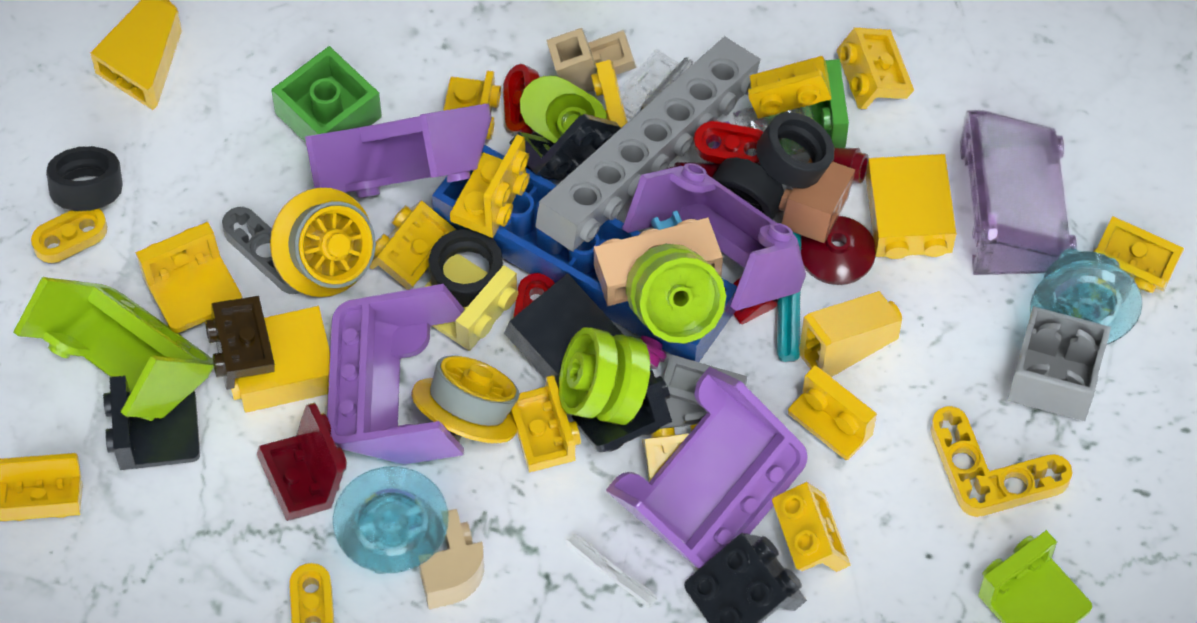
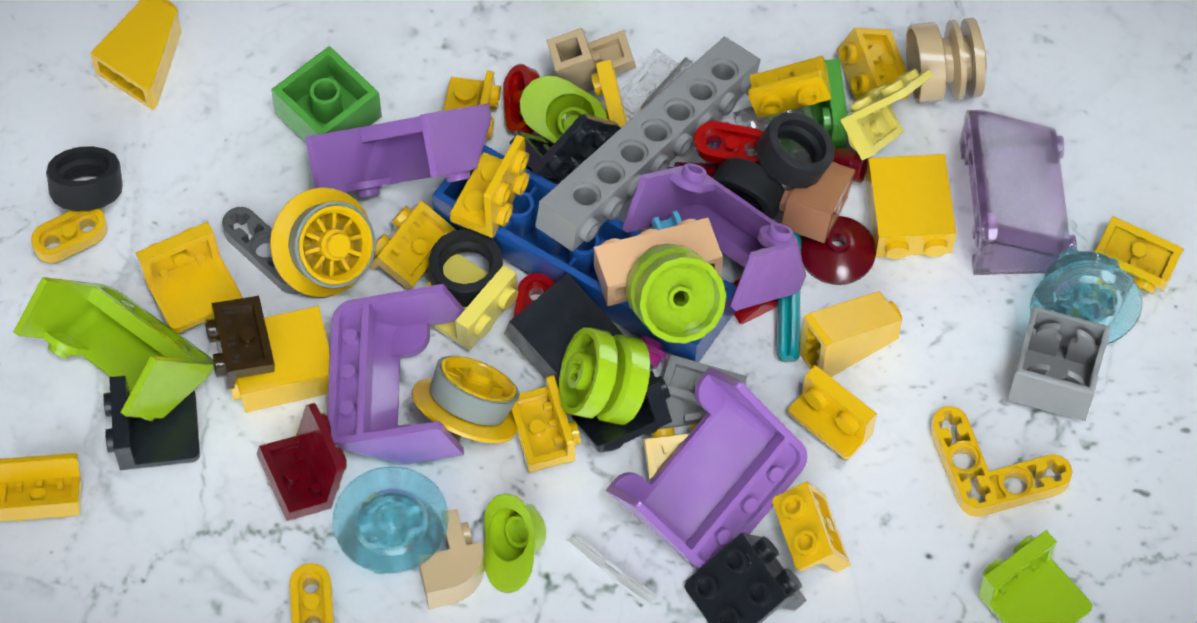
none -> lime piece [484,493,547,593]
none -> light yellow bracket [840,69,933,160]
none -> tan wheel [906,18,987,103]

